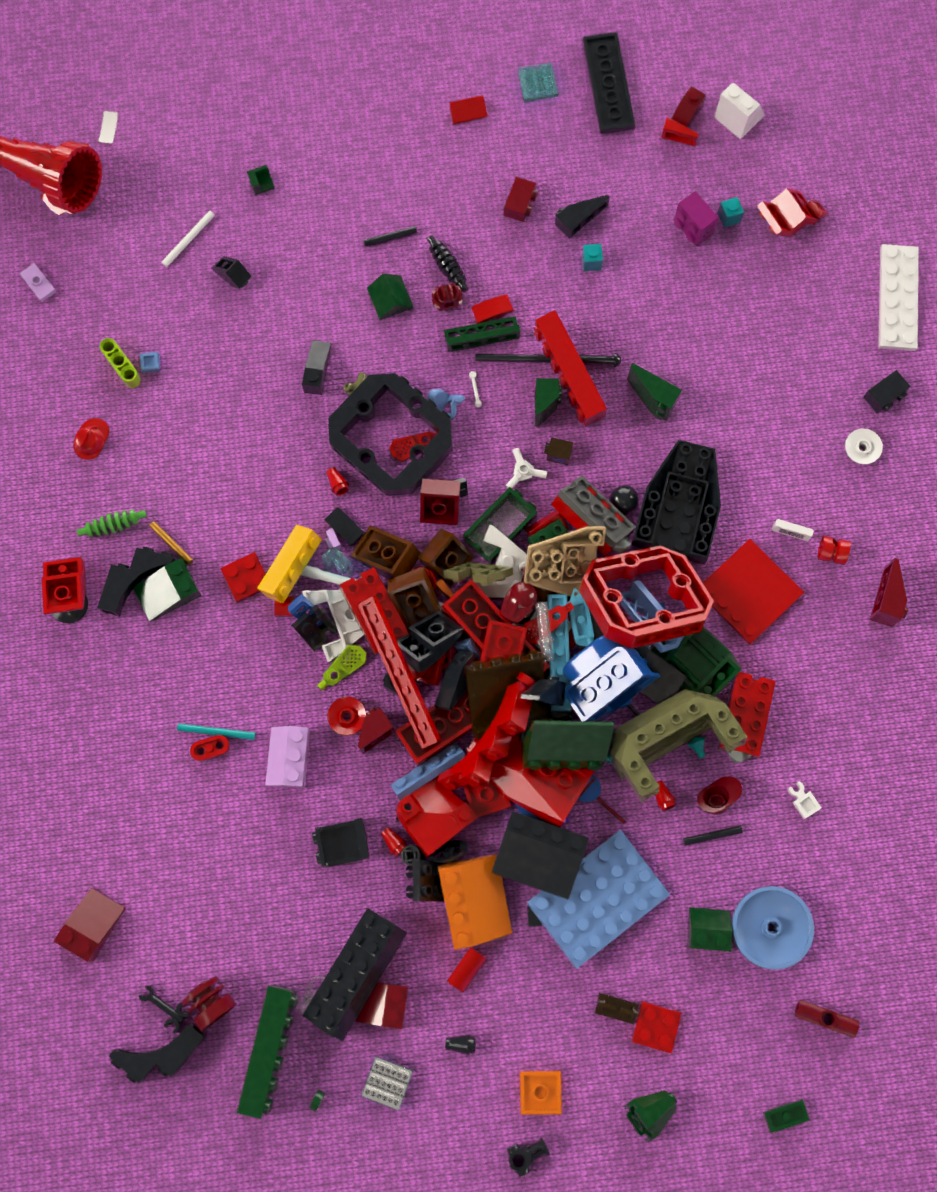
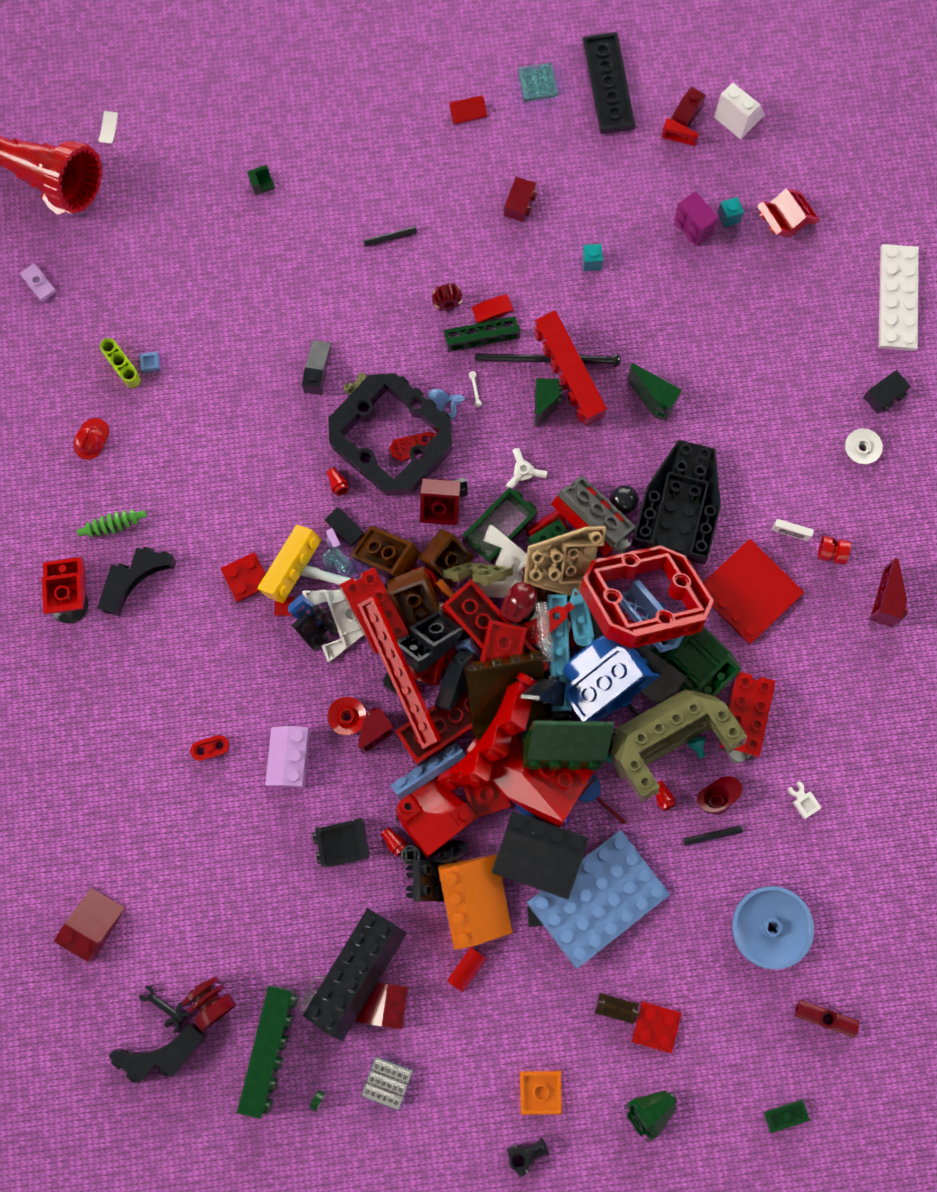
slope [133,558,202,622] -> none
pearl gold bar [149,521,193,565] -> none
white bar [161,211,215,267] -> none
teal bar [177,723,256,740] -> none
black slope [211,256,252,289] -> none
lime piece [317,645,366,690] -> none
dark green slope [367,273,414,320] -> none
black piece [427,235,469,293] -> none
black cone [445,1034,476,1056] -> none
dark brown brick [544,437,573,465] -> none
black slope [555,195,610,239] -> none
dark green slope [687,907,732,952] -> none
red tile [806,200,828,218] -> none

